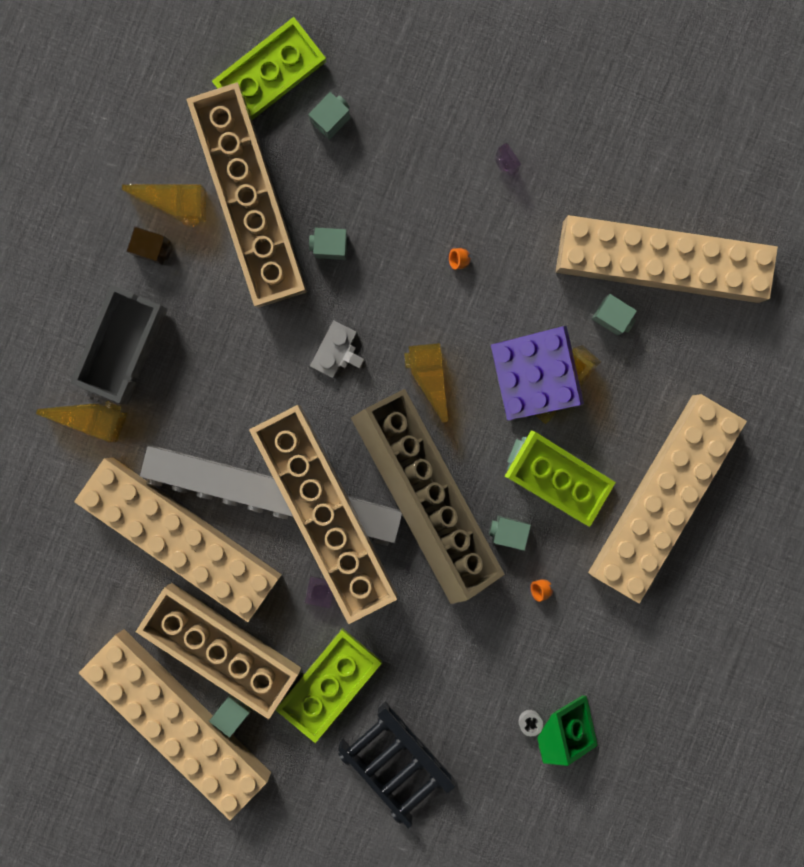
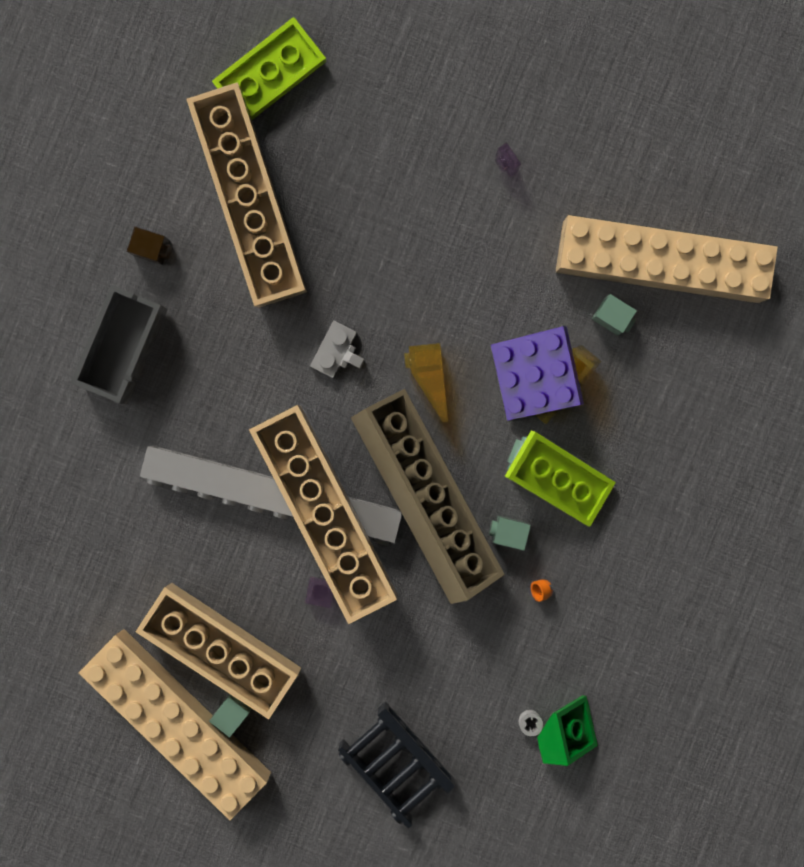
clear yellow slope [36,401,128,442] -> none
tan brick [74,458,282,622] -> none
clear yellow slope [122,184,206,226] -> none
lime plate [275,628,382,743] -> none
sand green brick [308,92,350,140] -> none
sand green brick [309,228,348,260] -> none
orange hinge [449,248,471,270] -> none
tan brick [588,394,747,604] -> none

